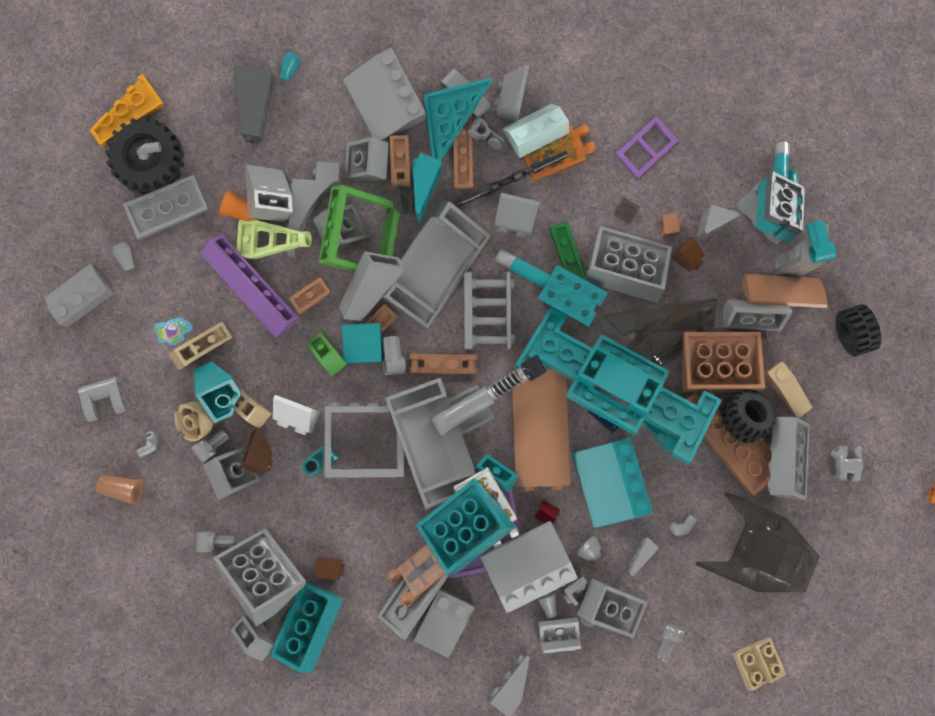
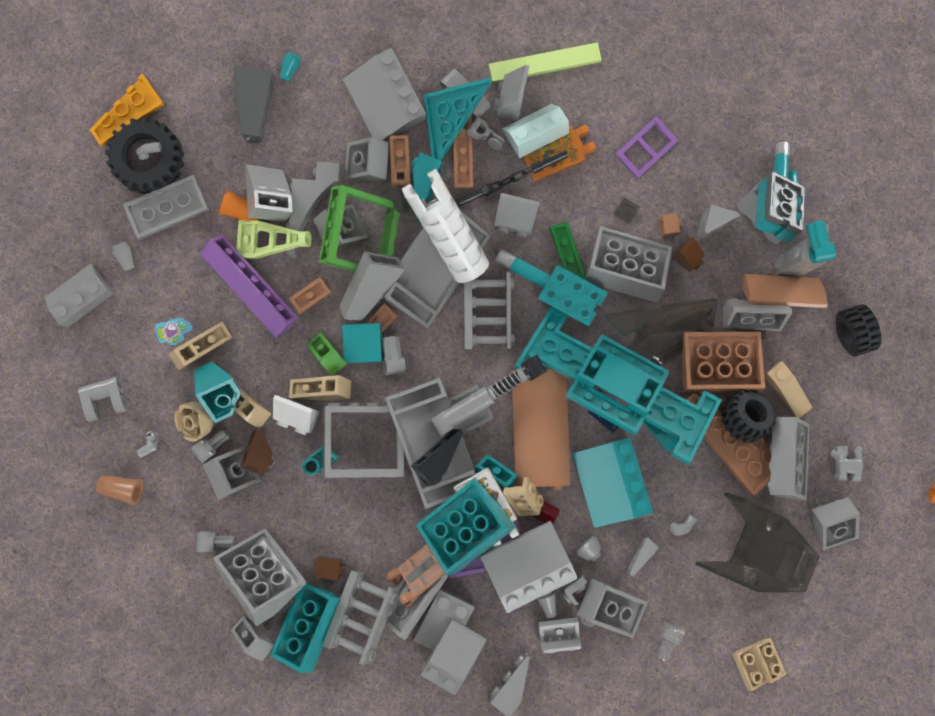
nougat plate [409,354,478,374] -> none
none -> tan slope [289,375,351,401]
none -> light grey fence [322,570,399,665]
none -> white piece [402,169,489,283]
none -> black slope [411,429,463,485]
none -> light grey slope [421,619,487,695]
none -> yellowish green tile [489,42,602,84]
none -> tan bracket [503,477,543,516]
none -> light grey slope [812,497,860,550]

